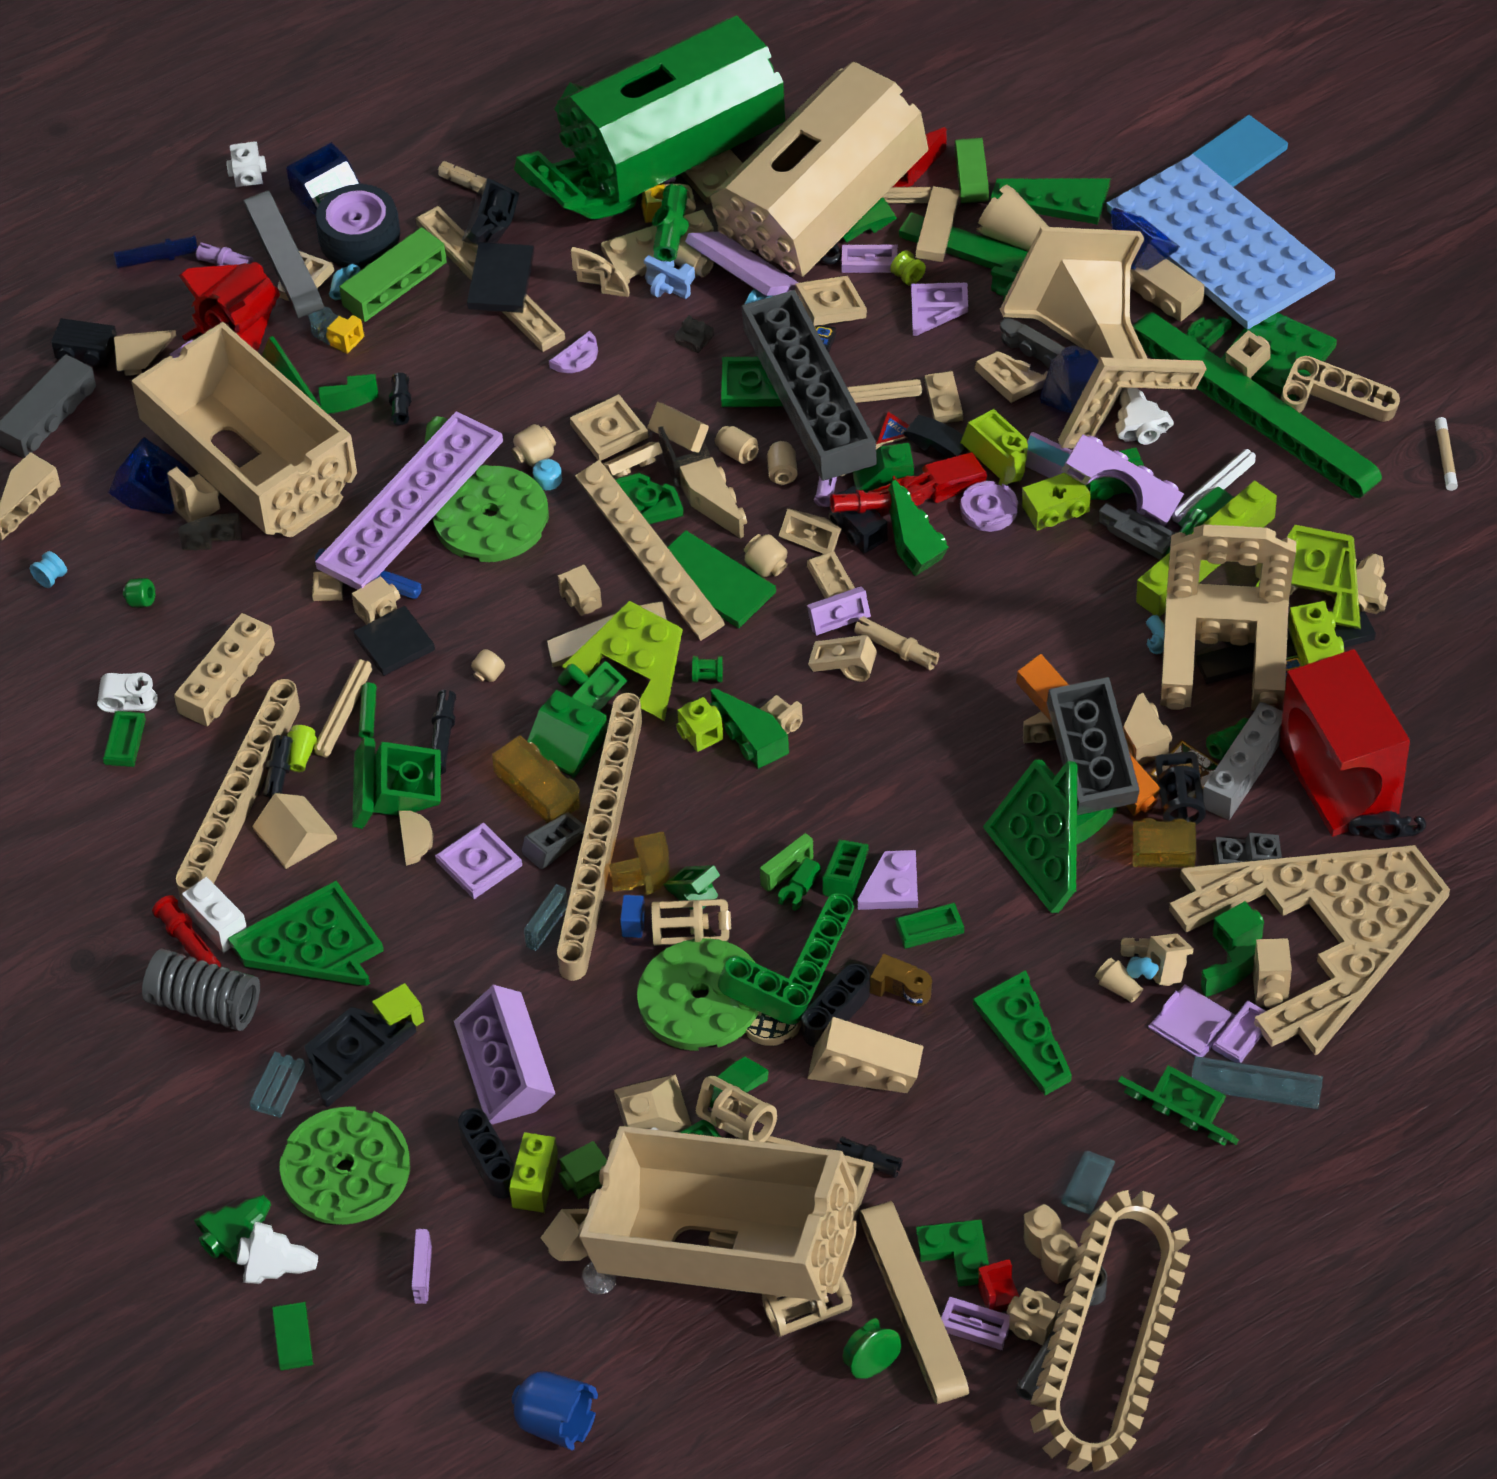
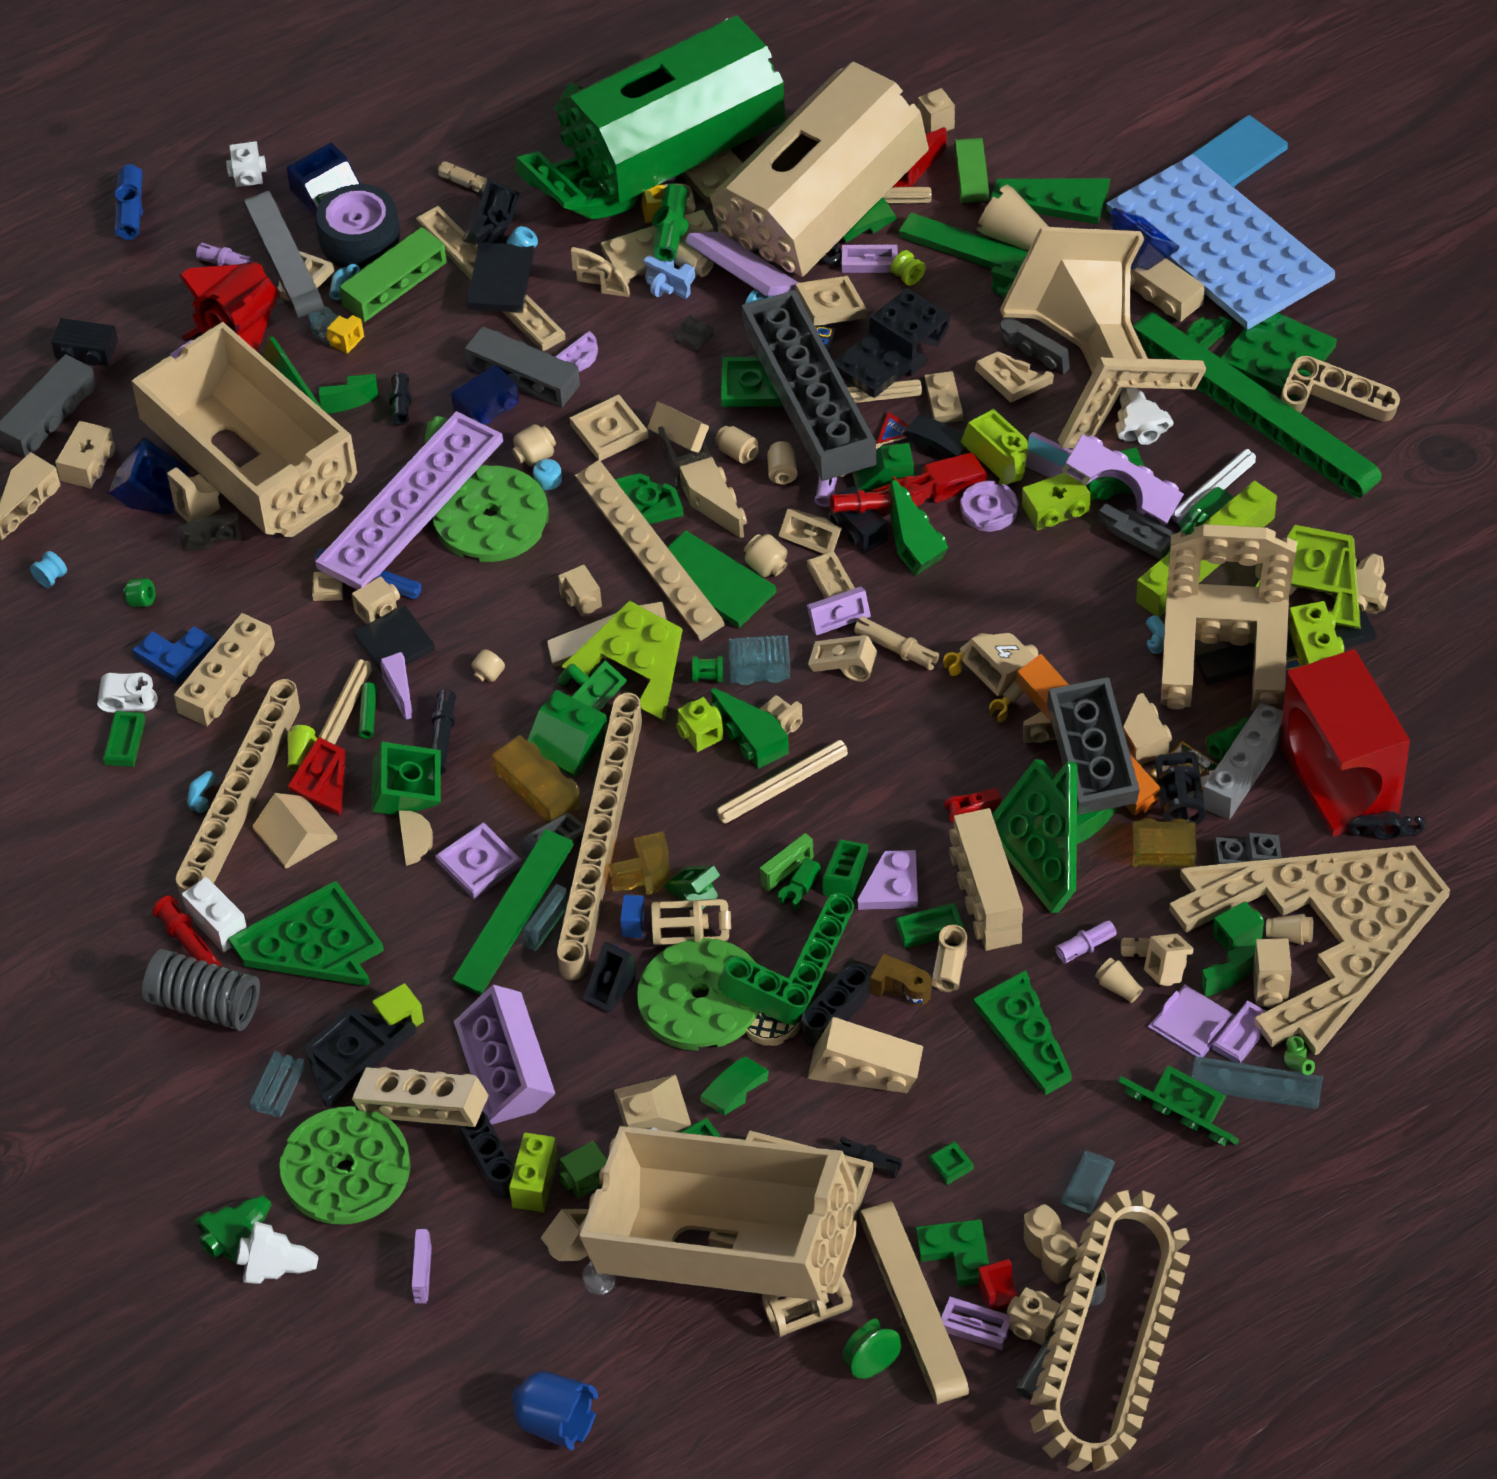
clear blue pin [114,235,198,269] -> none
tan slope [114,330,176,375] -> none
black pin [263,735,293,798] -> none
green tile [272,1302,314,1370] -> none
green tile [352,736,375,829] -> none
tan plate [603,442,663,479] -> none
tan piece [696,1076,777,1142] -> none
lavender wing [911,283,968,336] -> none
tan tile [915,186,960,262] -> none
clear blue slope [1040,345,1099,413] -> none
medium azure arm [1127,957,1159,980] -> none
tan brick [1226,330,1270,379] -> none
tan bar [1435,417,1458,491] -> none
none -> tan brick [55,421,116,489]
none -> blue piece [115,164,143,240]
none -> blue plate [133,626,217,684]
none -> medium azure arm [187,771,217,813]
none -> red wing [288,737,346,816]
none -> tan brick [352,1067,489,1127]
none -> lavender slope [381,652,412,720]
none -> clear blue brick [451,365,519,425]
none -> green tile [452,829,574,996]
none -> dark grey brick [464,326,580,408]
none -> medium azure piece [507,226,538,248]
none -> black slope [583,941,636,1012]
none -> tan axle [716,740,848,824]
none -> clear light blue brick [728,635,791,685]
none -> black piece [833,288,950,398]
none -> tan brick [918,88,955,133]
none -> green tile [928,1141,974,1185]
none -> tan piece [932,925,967,993]
none -> tan torso [943,633,1038,722]
none -> red bar [944,788,1002,823]
none -> tan piece [949,808,1023,951]
none -> lavender axle [1055,921,1117,964]
none -> tan cone [1266,914,1313,945]
none -> bright green arm [1284,1036,1315,1075]

